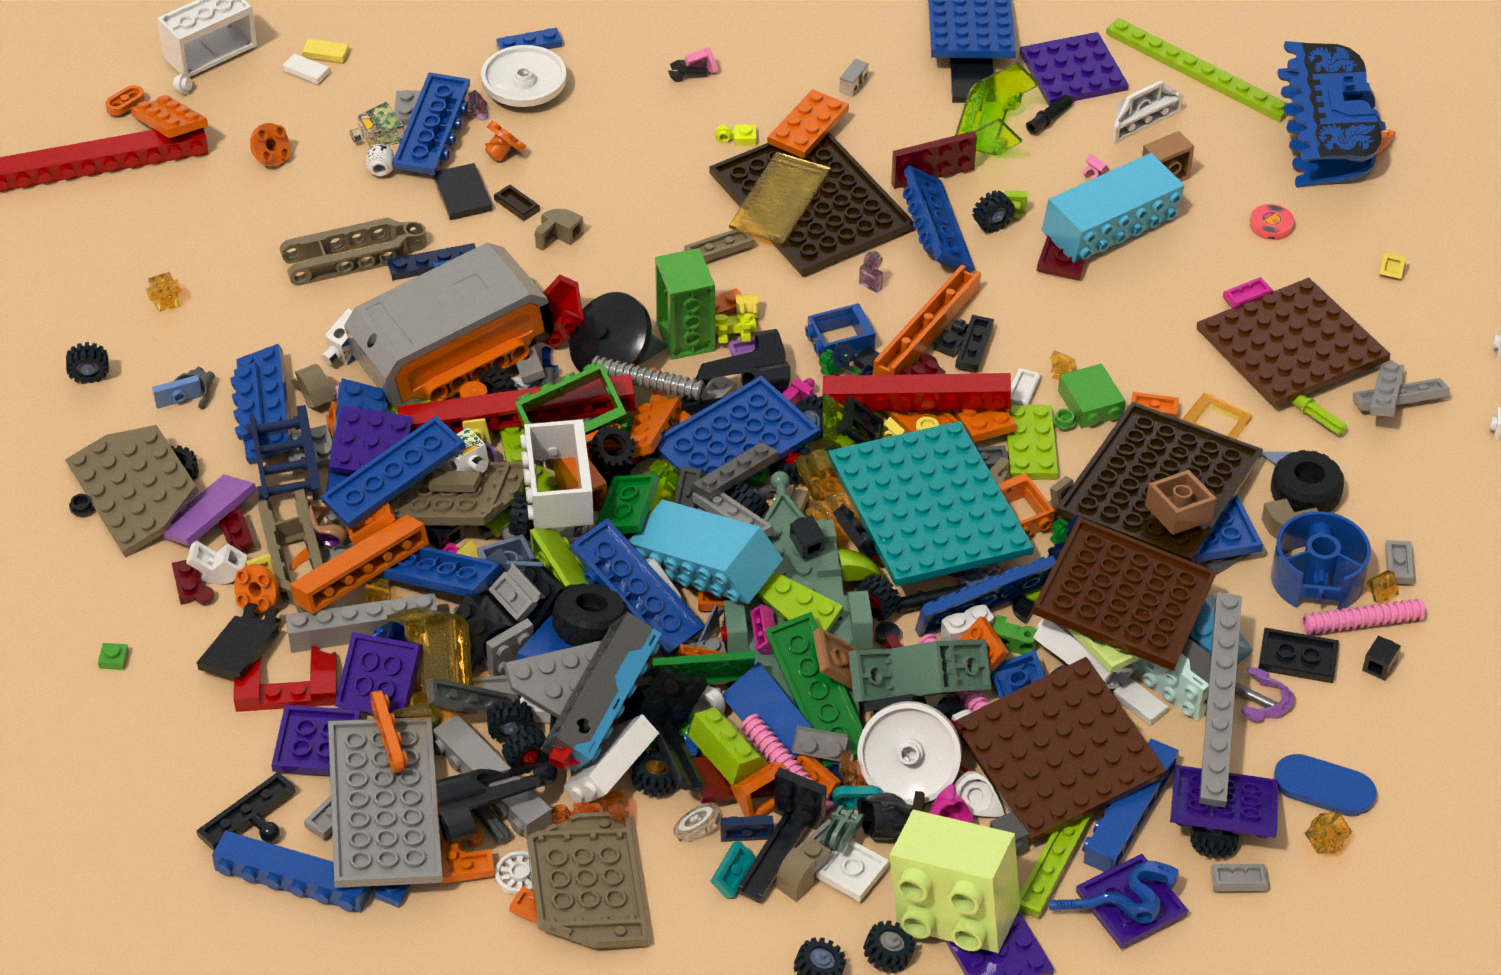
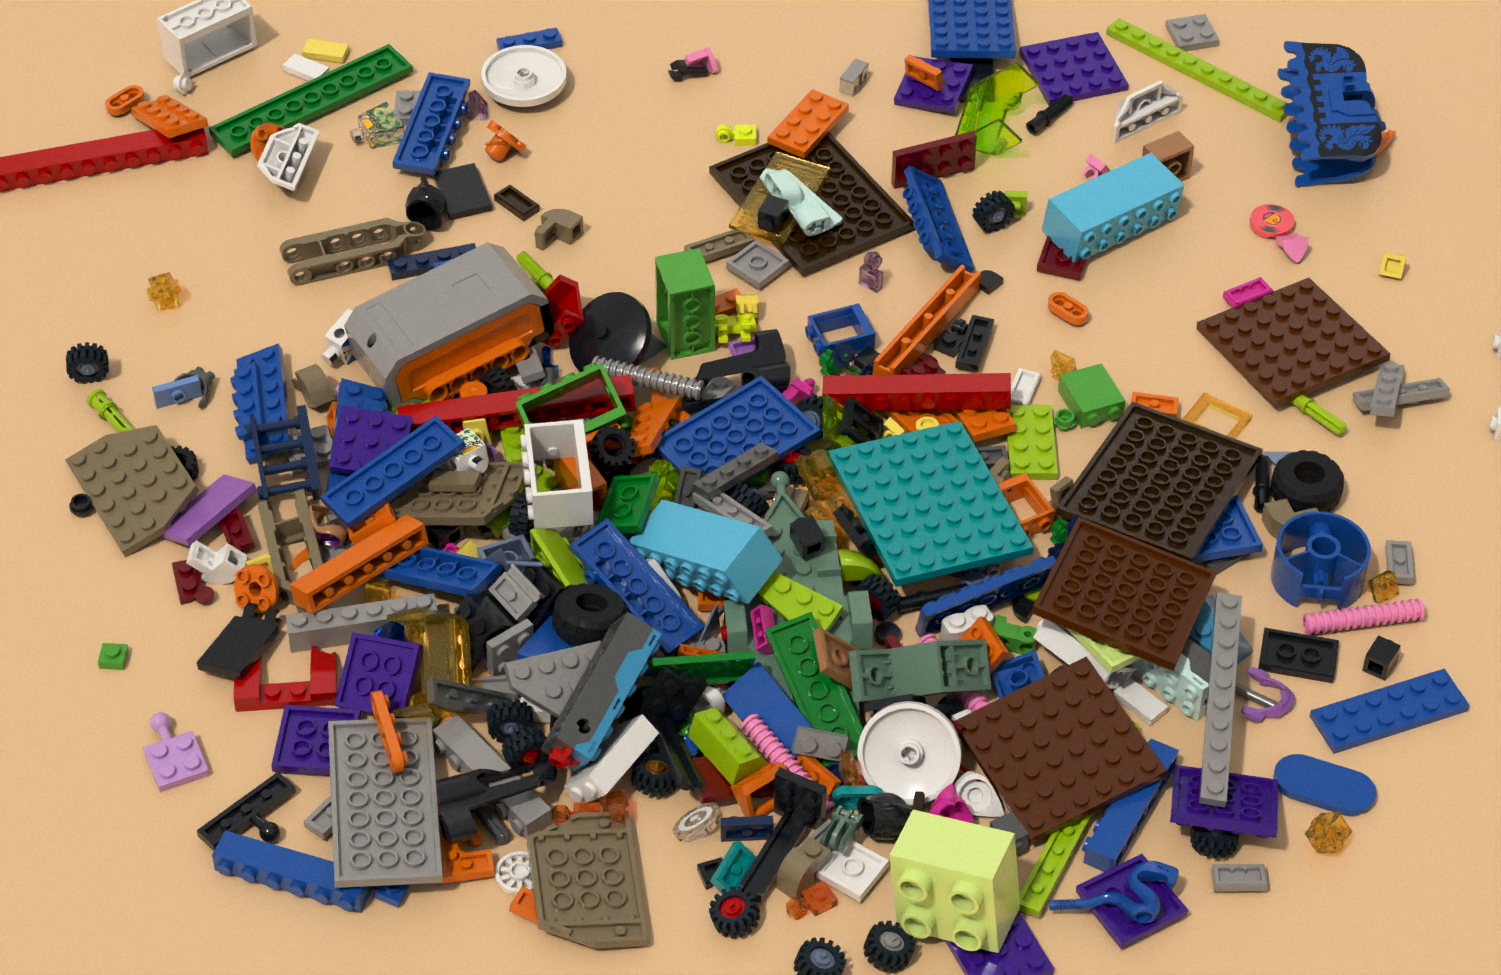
white head [365,144,394,176] -> none
medium nougat brick [1145,470,1217,535] -> none
none -> lime pin [87,389,134,432]
none -> lavender plate [143,712,210,792]
none -> green plate [209,44,413,157]
none -> white wedge [257,123,320,191]
none -> black helmet [405,176,448,230]
none -> lime axle [516,251,554,290]
none -> black tile [697,857,723,890]
none -> black wheel [709,886,761,939]
none -> light grey plate [726,239,789,289]
none -> black brick [758,194,789,233]
none -> light aqua panel [760,168,842,236]
none -> clear orange plate [786,881,838,920]
none -> dark purple plate [894,56,974,114]
none -> orange plate [904,54,944,91]
none -> black tile [979,270,1004,295]
none -> orange plate [1048,292,1088,325]
none -> light grey plate [1165,14,1219,51]
none -> black axle [1252,455,1272,513]
none -> bright pink tile [1276,233,1308,263]
none -> blue plate [1310,668,1469,754]

